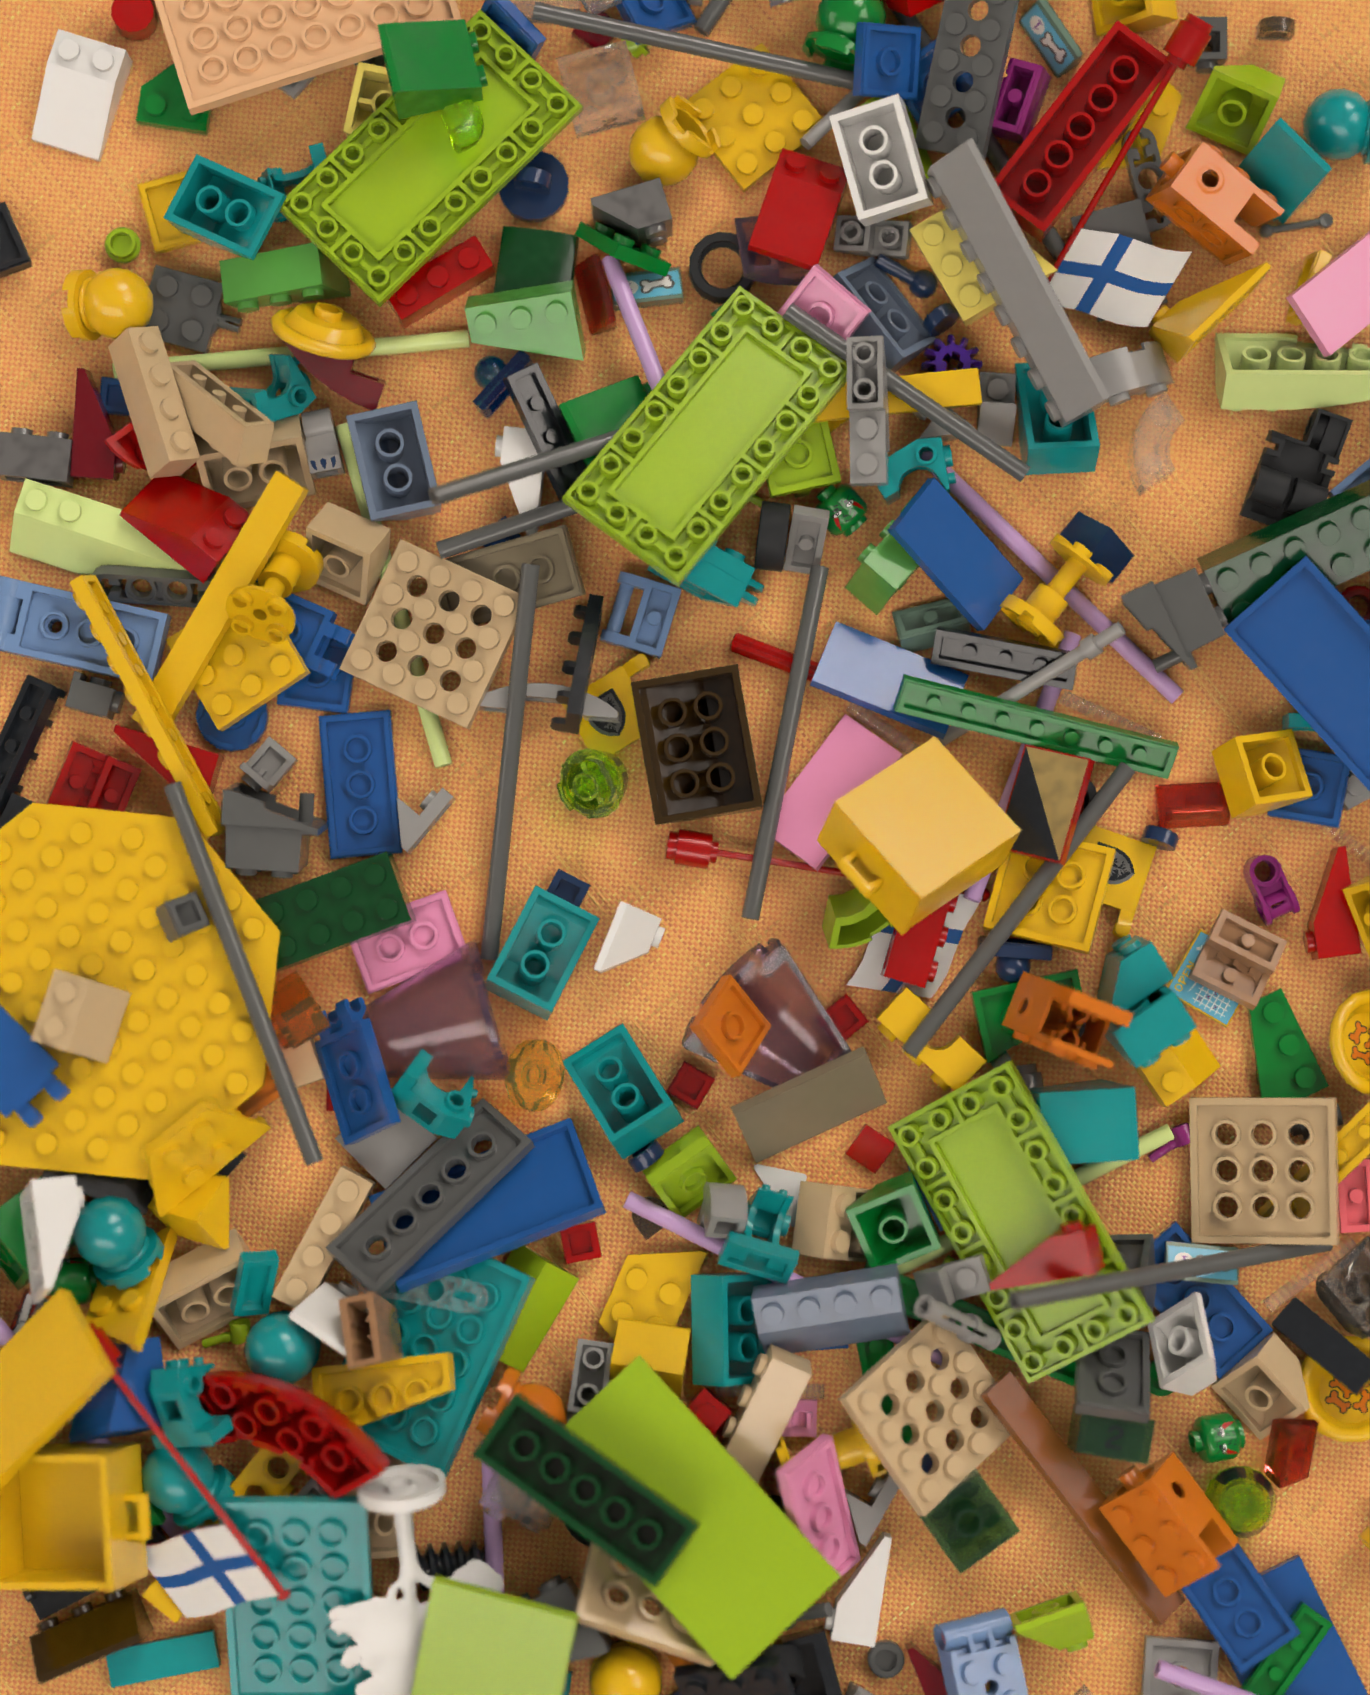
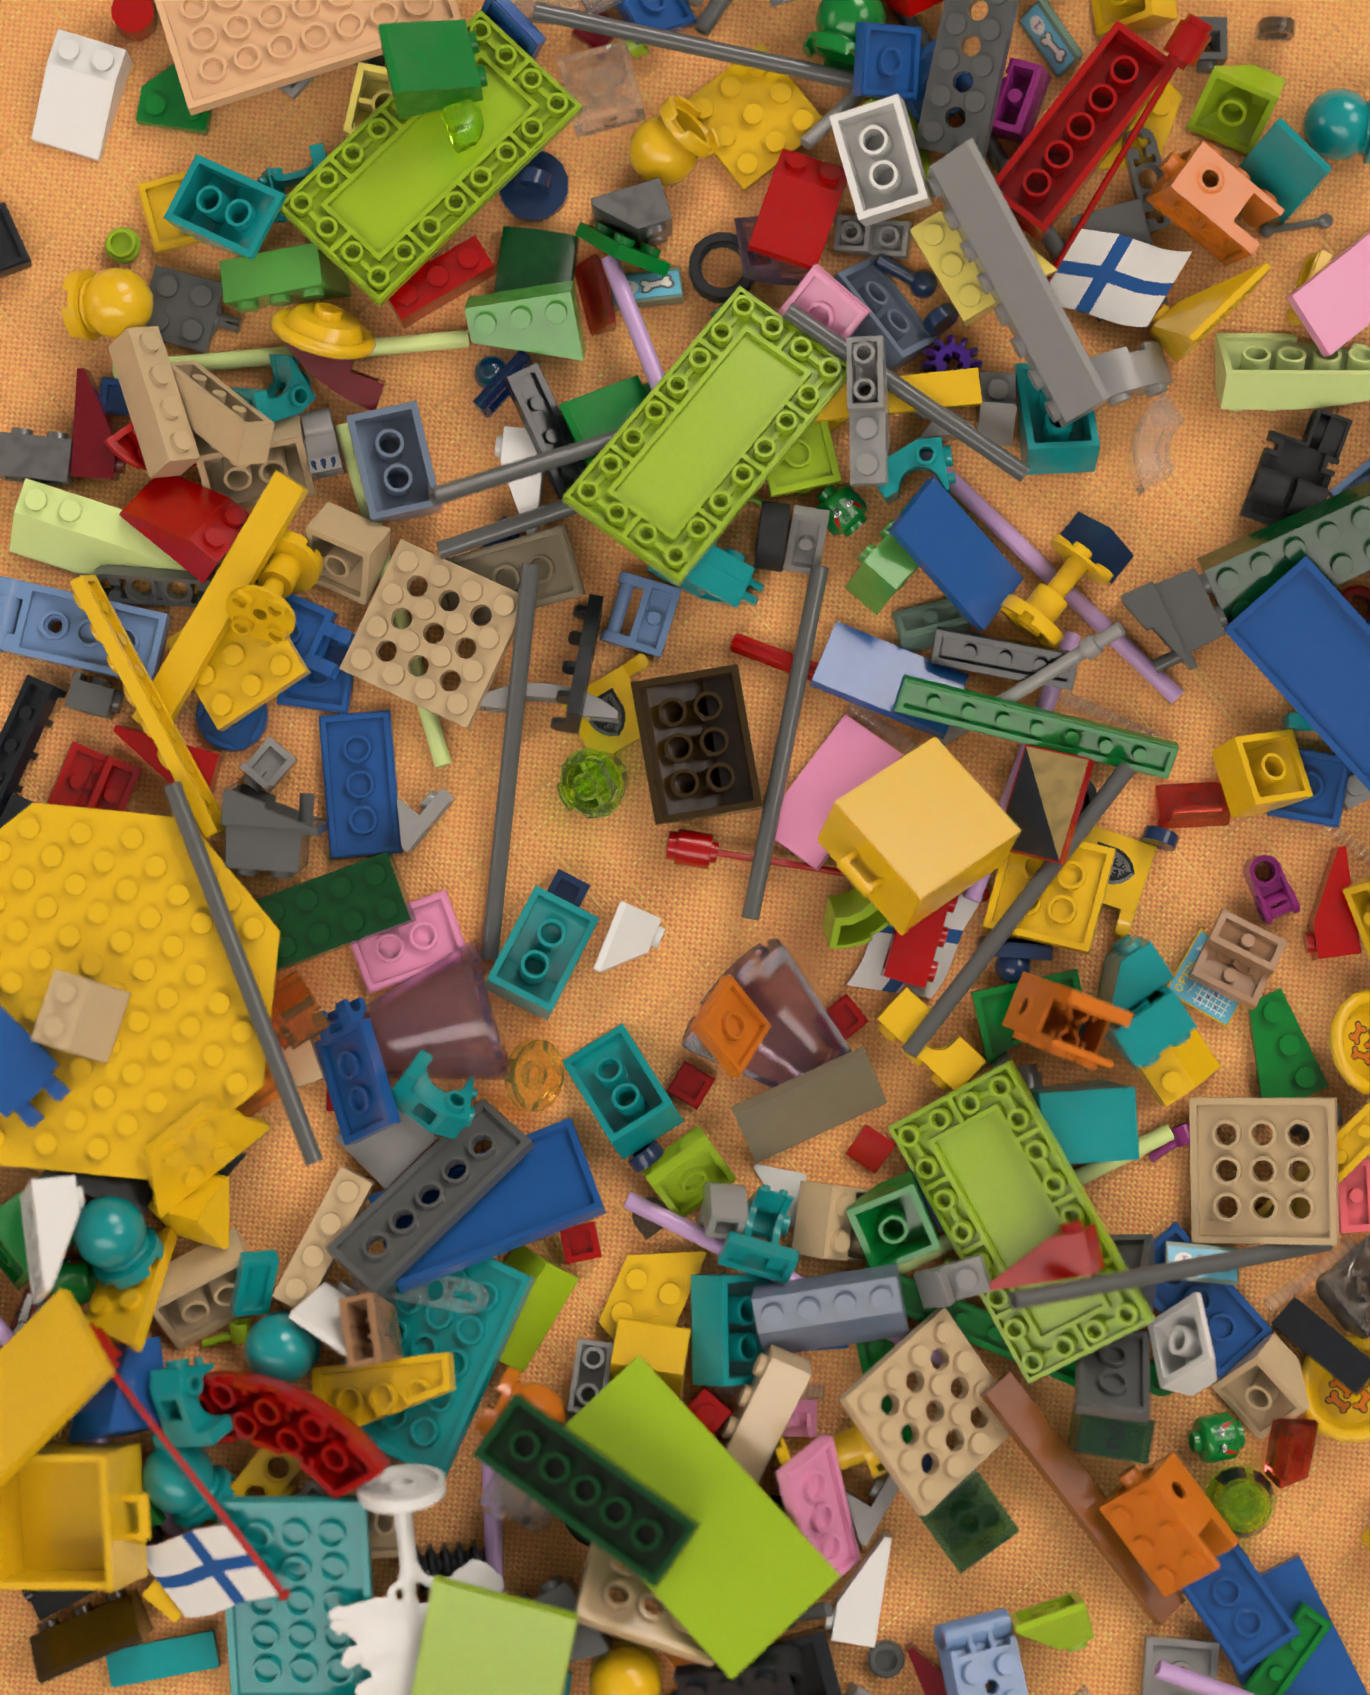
dark grey slope [155,891,210,942] -> none
light grey pin [914,1295,1001,1351] -> none

